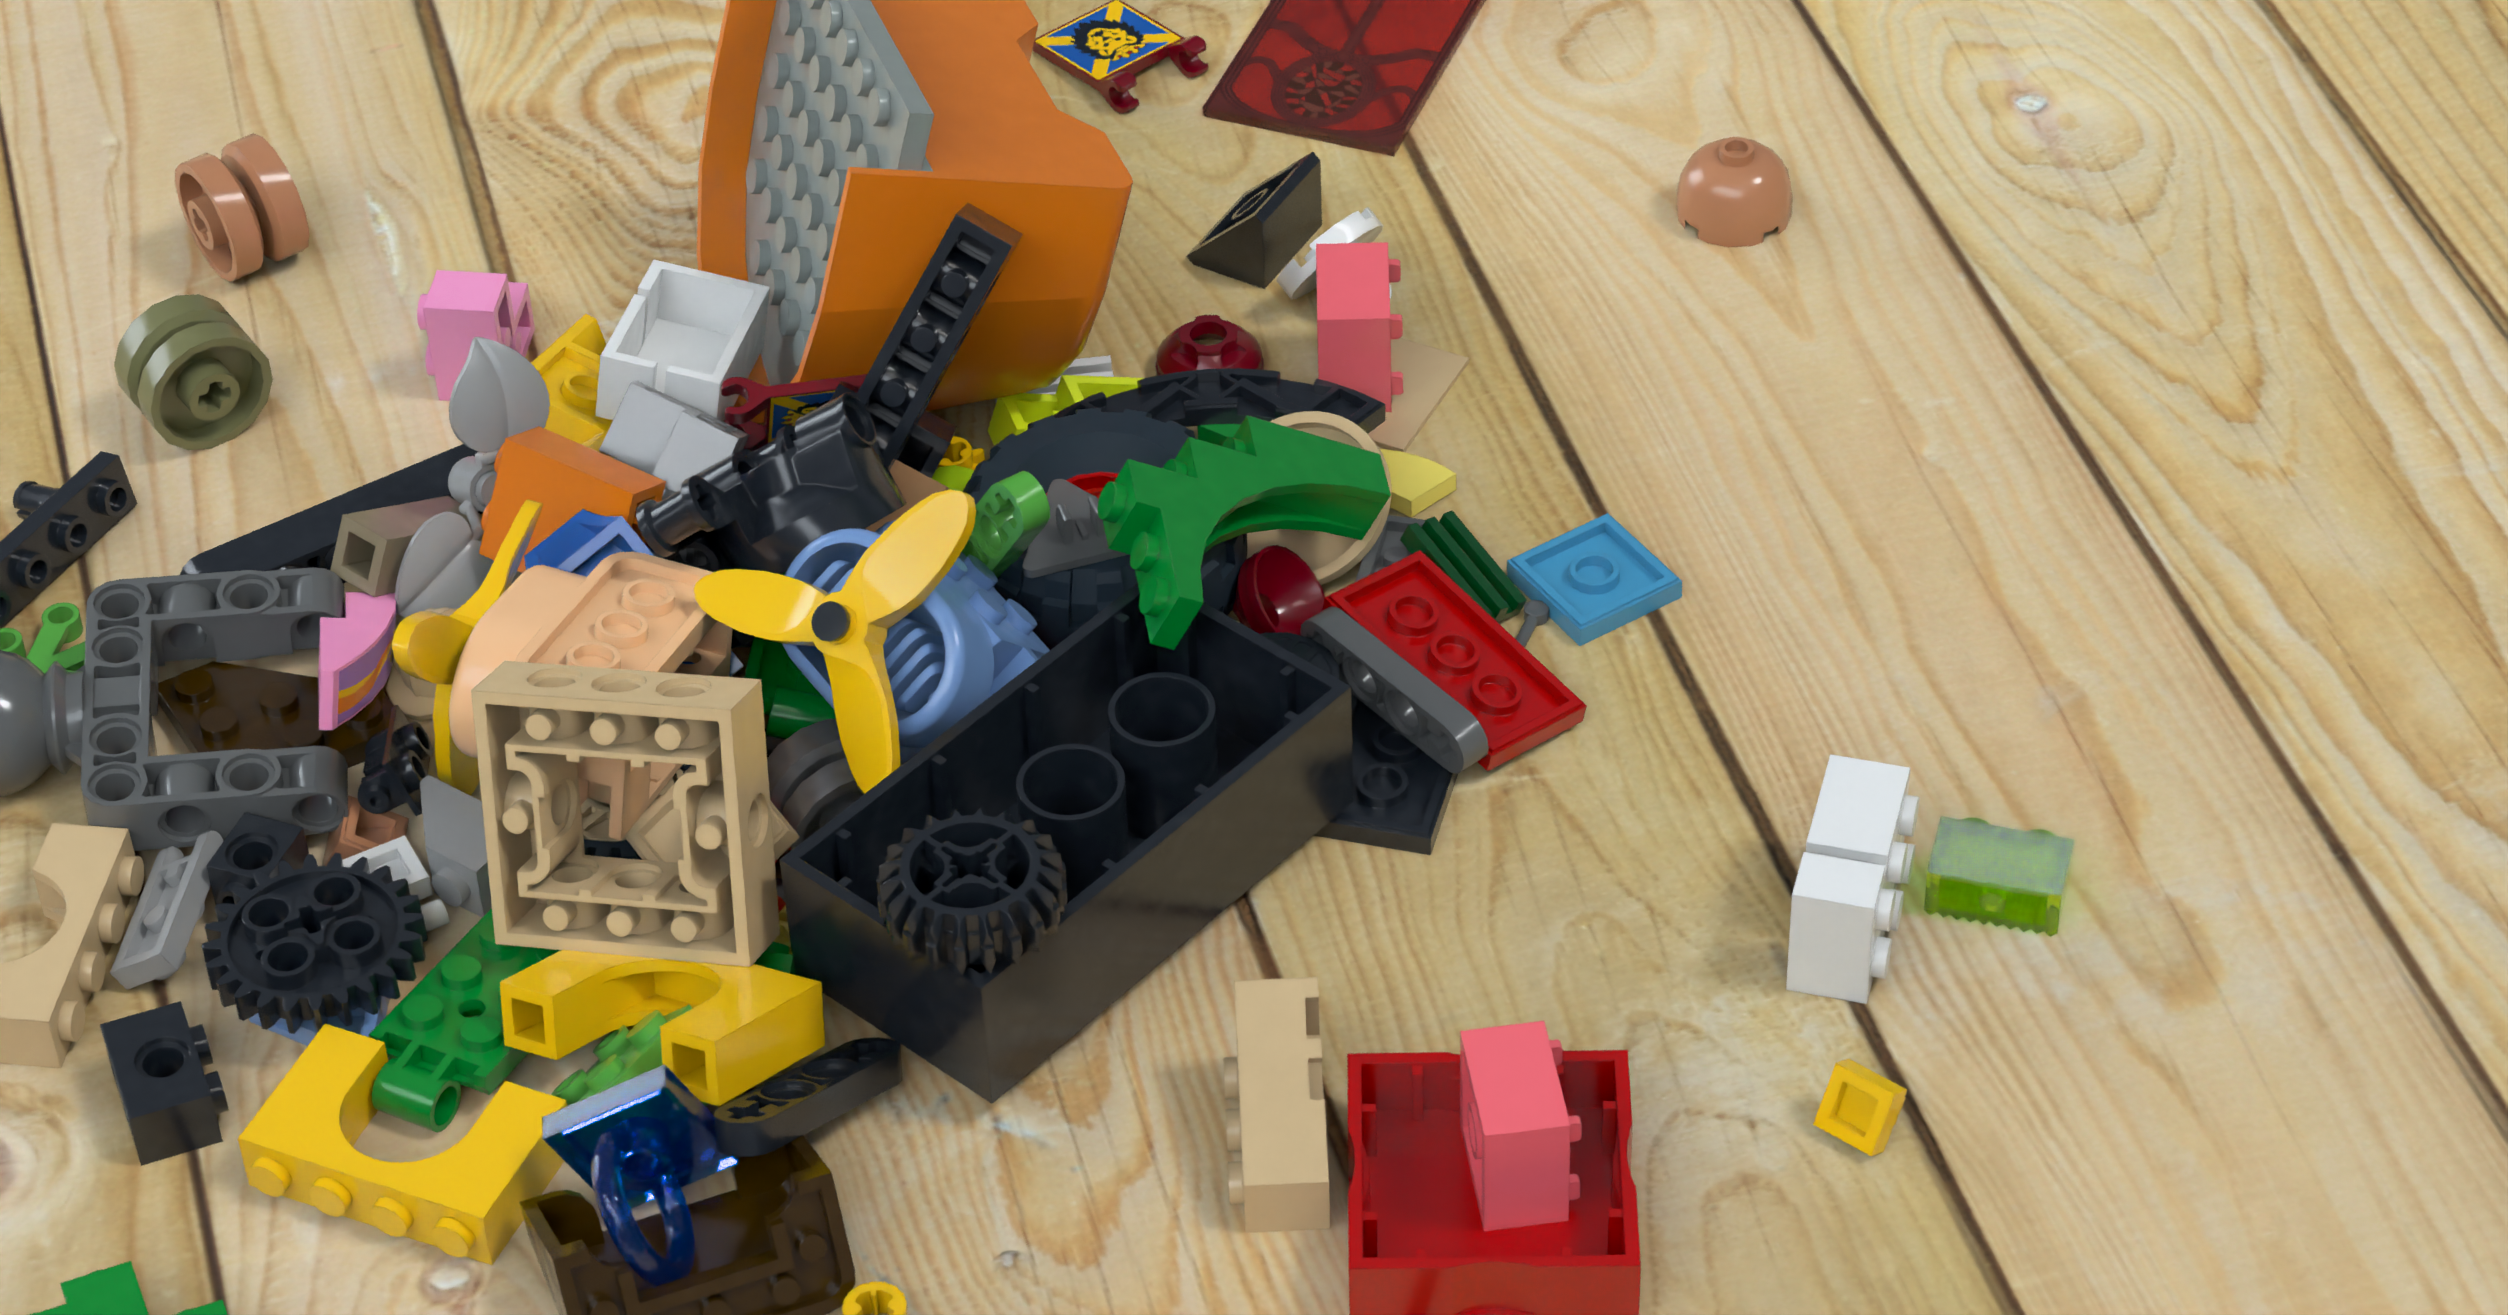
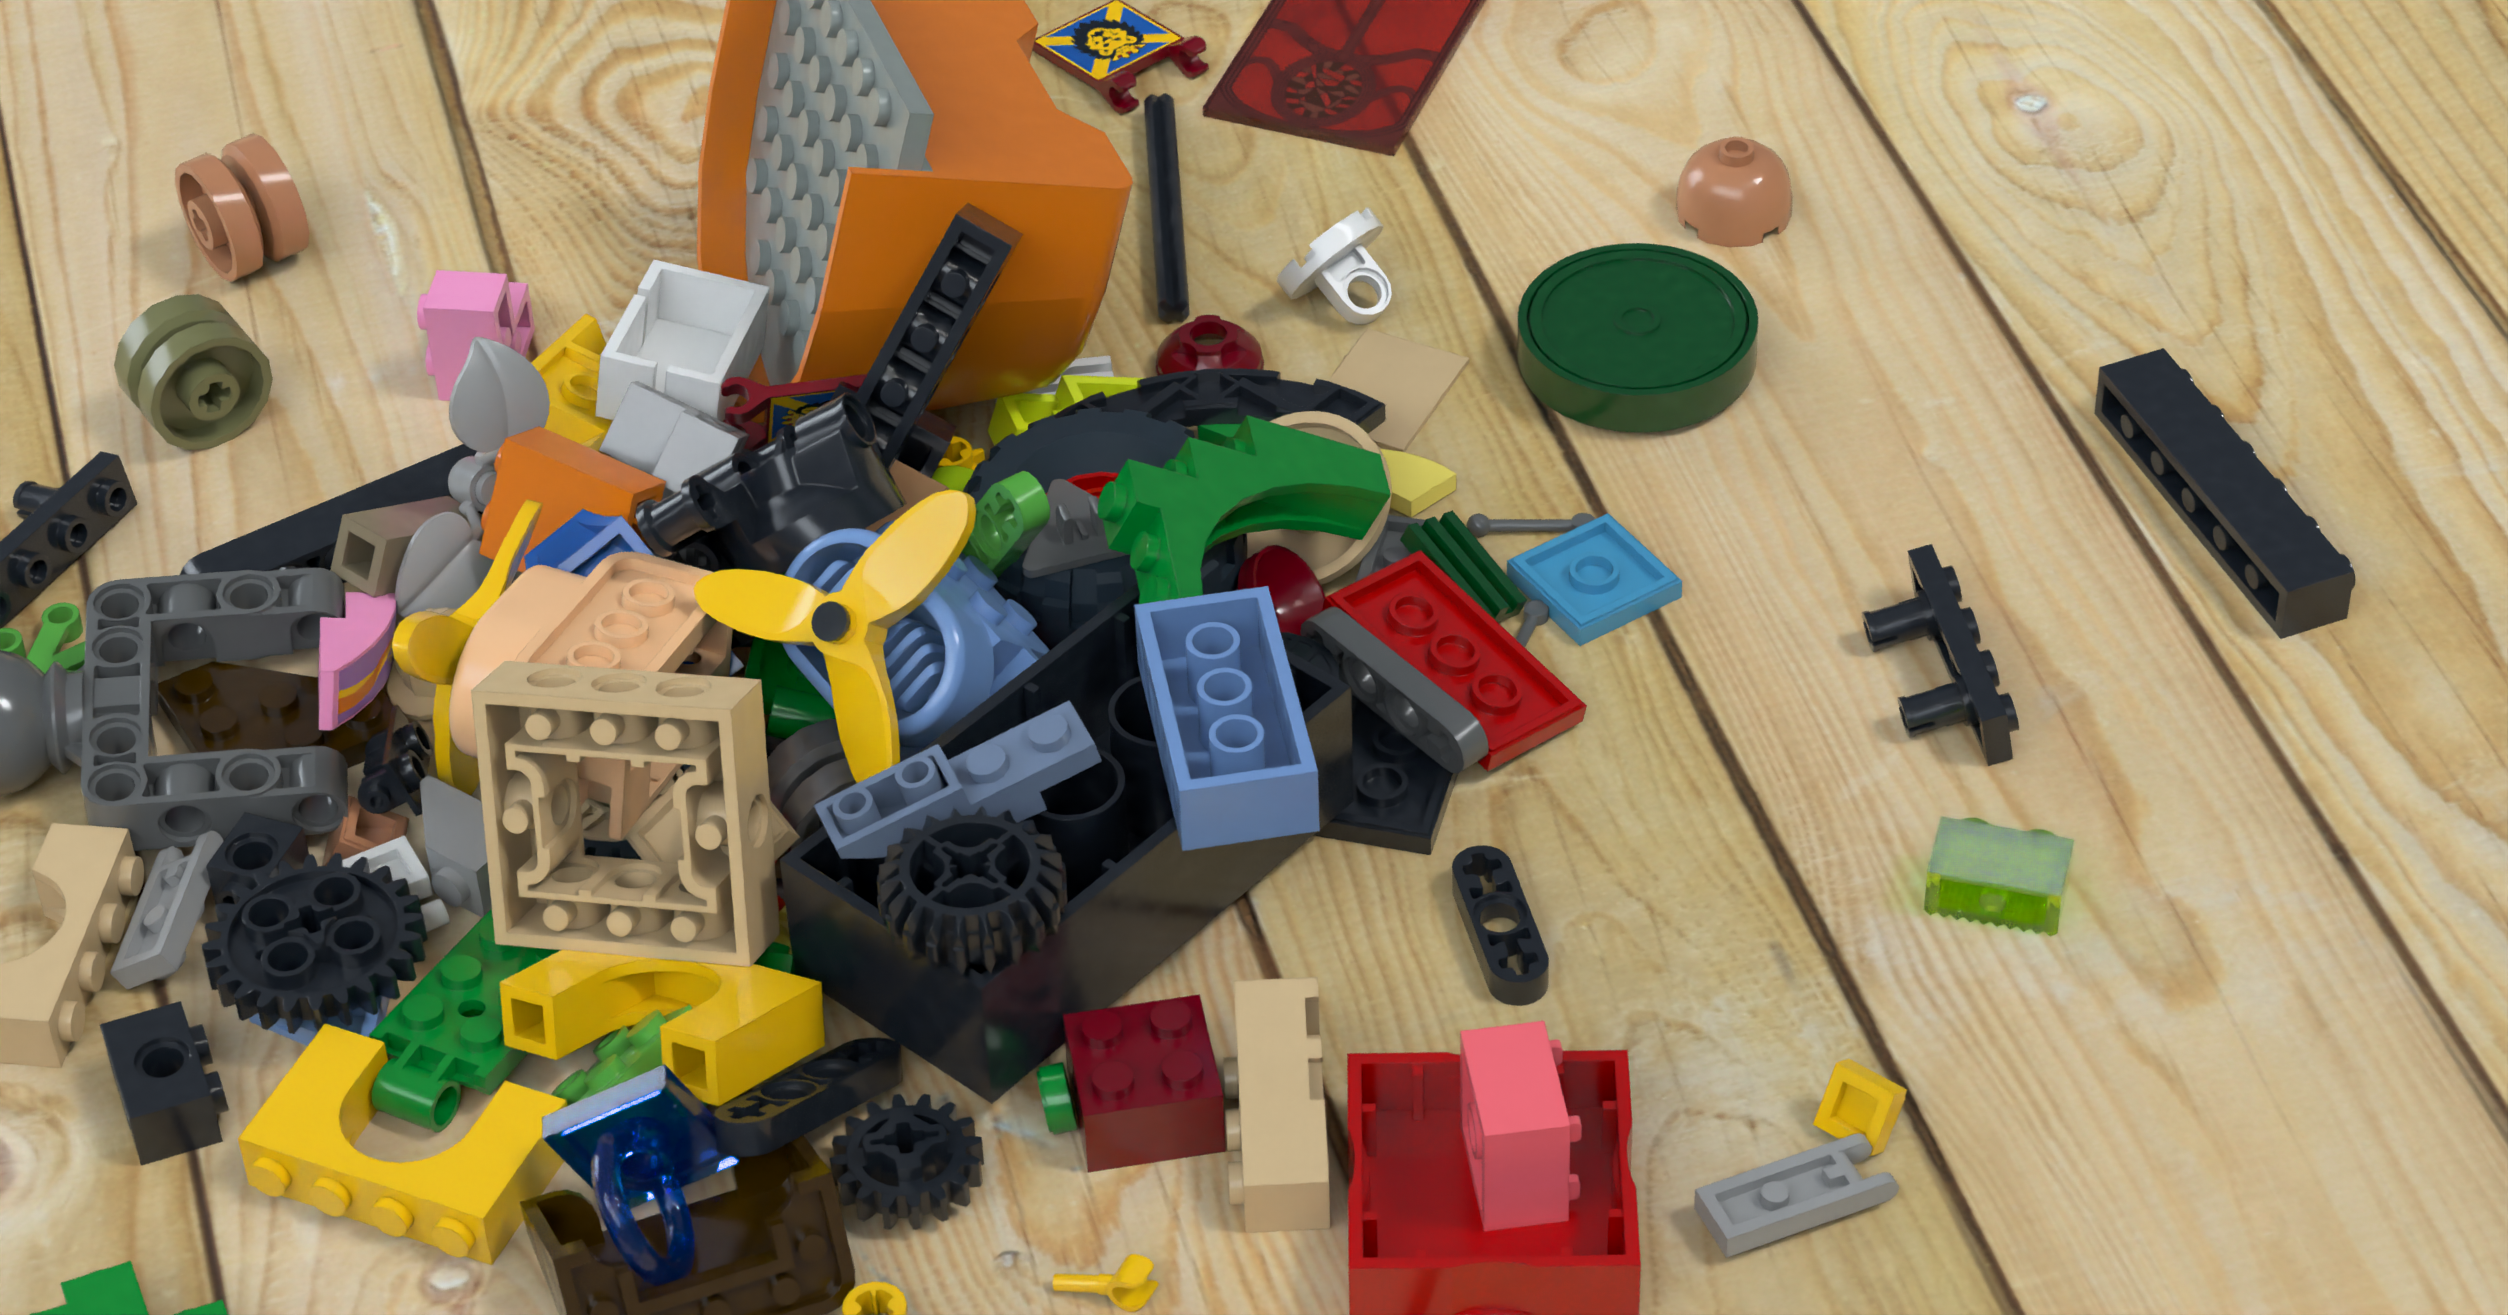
black slope [1187,152,1322,289] -> none
coral container [1316,242,1403,412] -> none
white piece [1786,754,1920,1004] -> none
none -> sand blue slope [814,700,1102,859]
none -> black gear [830,1094,984,1230]
none -> green tile [1036,1062,1078,1135]
none -> yellow hand [1052,1254,1159,1312]
none -> dark red brick [1063,994,1226,1173]
none -> medium blue brick [1134,586,1320,851]
none -> black axle [1144,93,1190,323]
none -> black beam [1452,845,1549,1006]
none -> dark grey hinge [1466,513,1595,538]
none -> dark green brick [1517,243,1758,433]
none -> light grey hinge [1694,1133,1899,1258]
none -> black plate [1862,544,2019,766]
none -> black brick [2094,348,2355,639]

